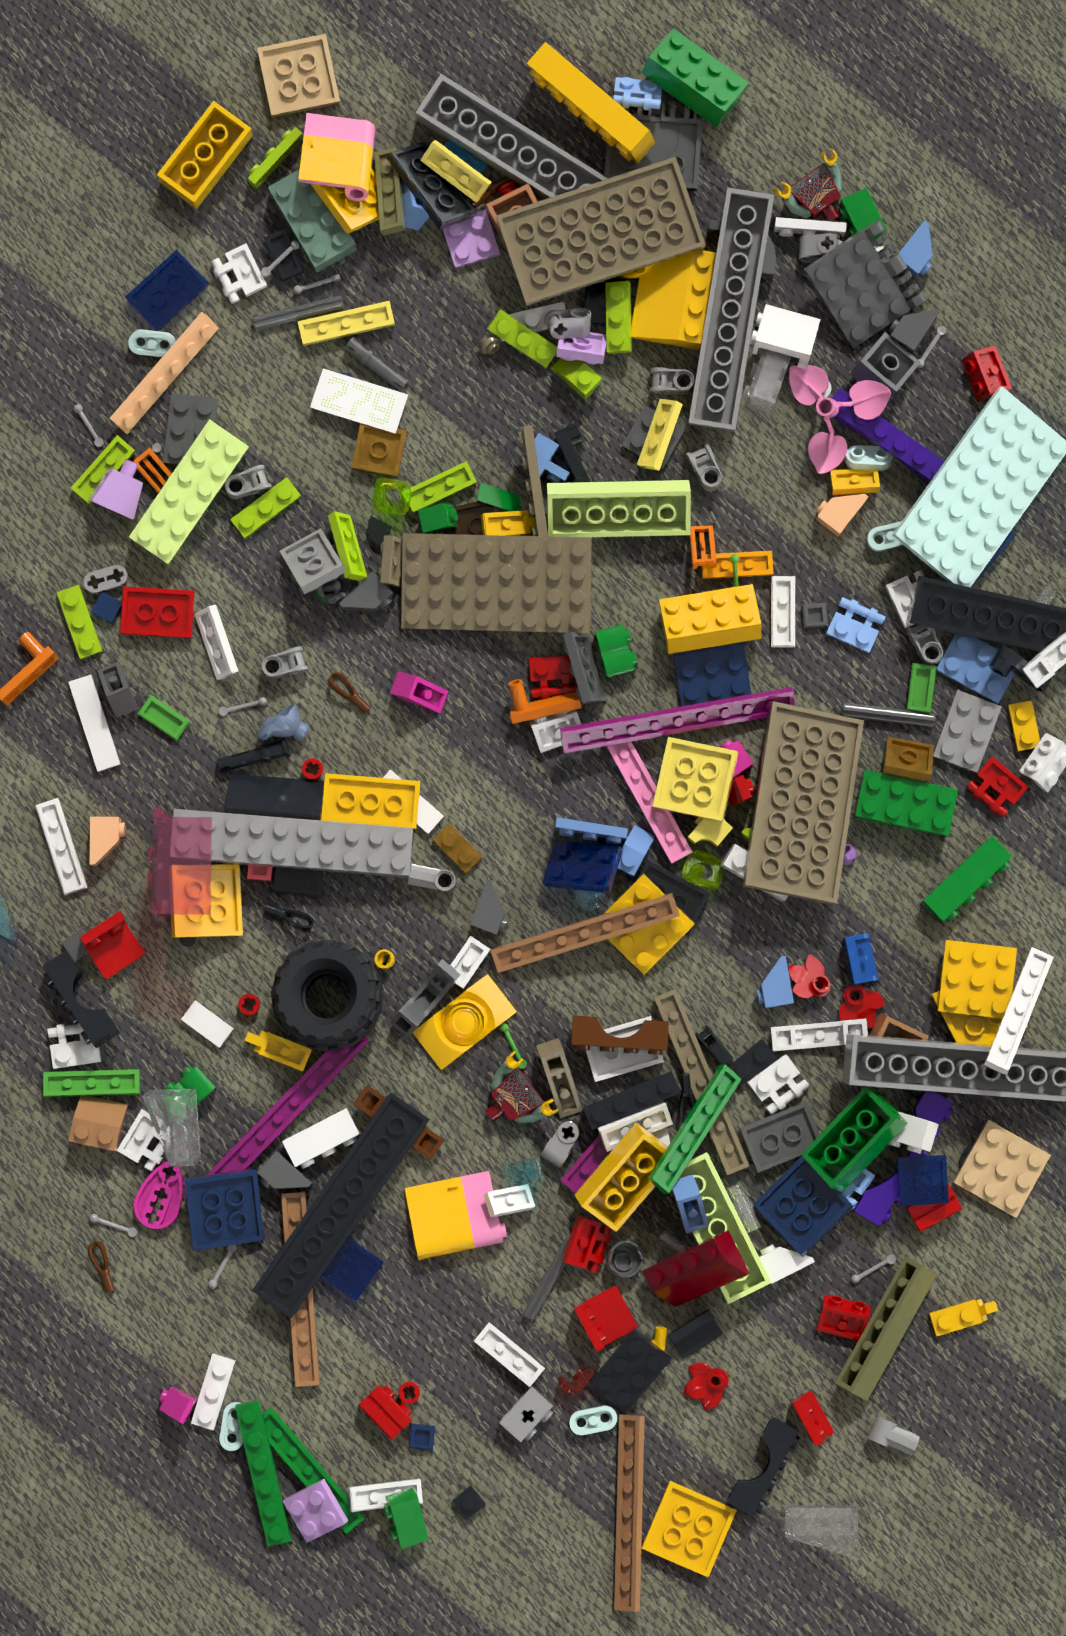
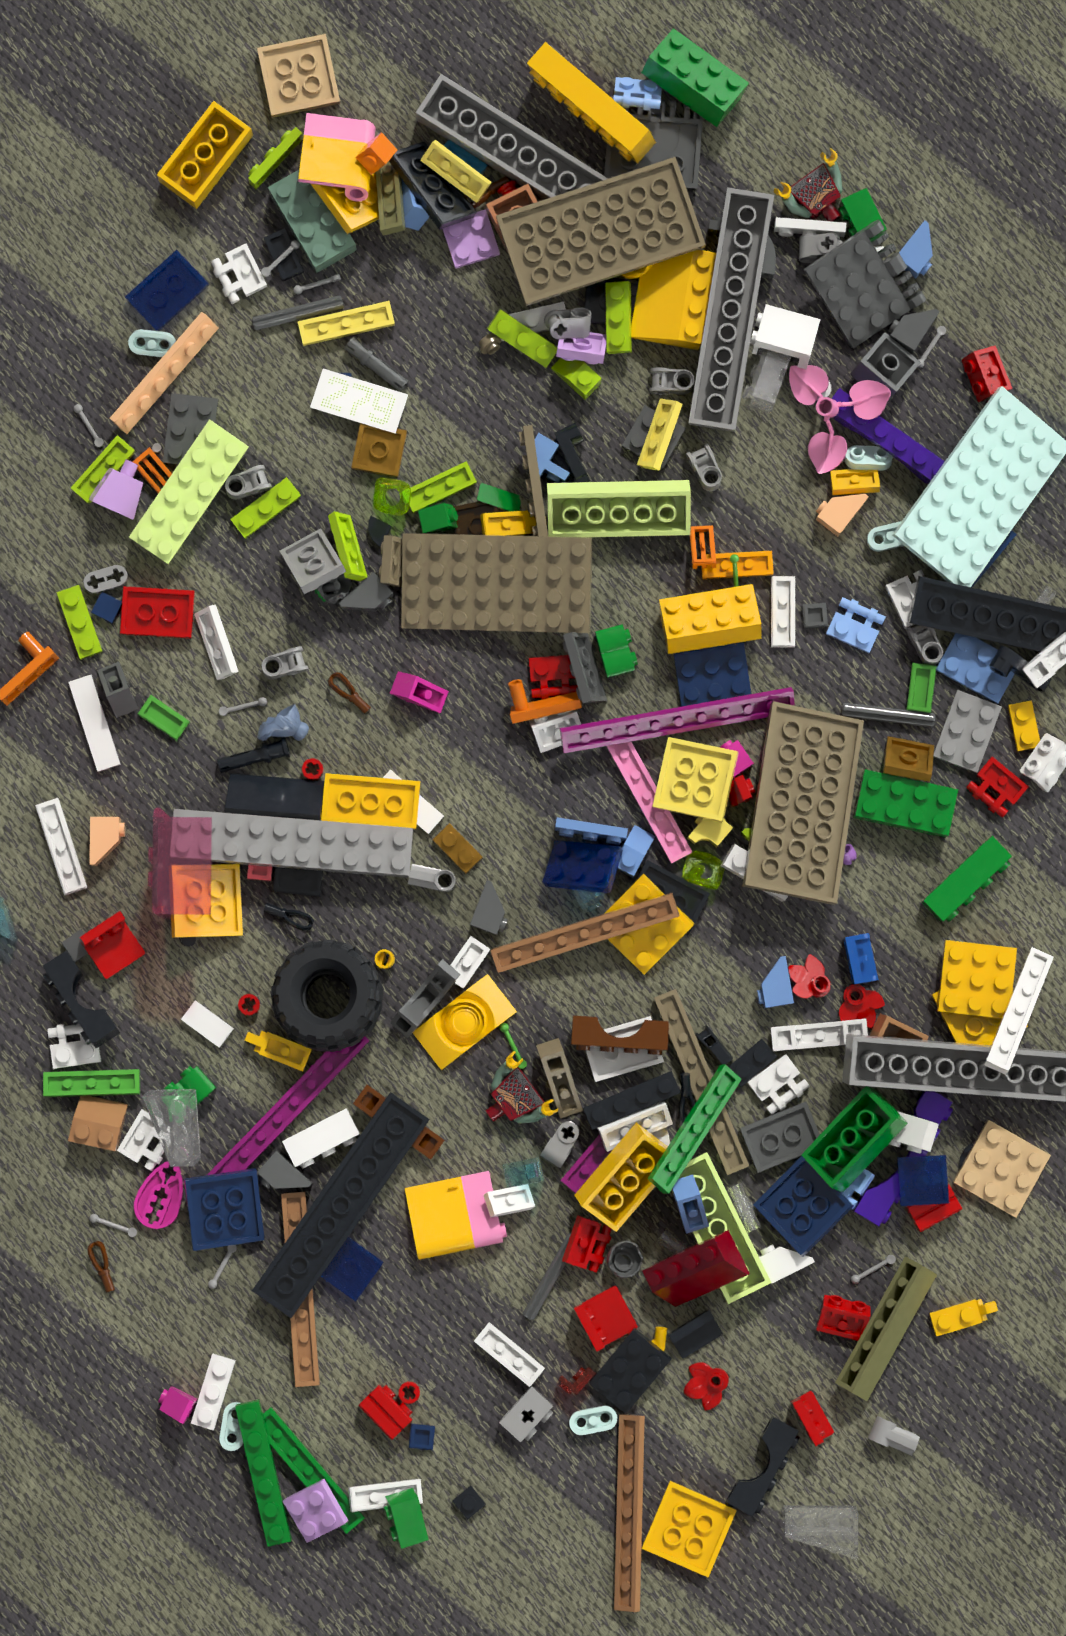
none -> orange brick [355,132,397,175]

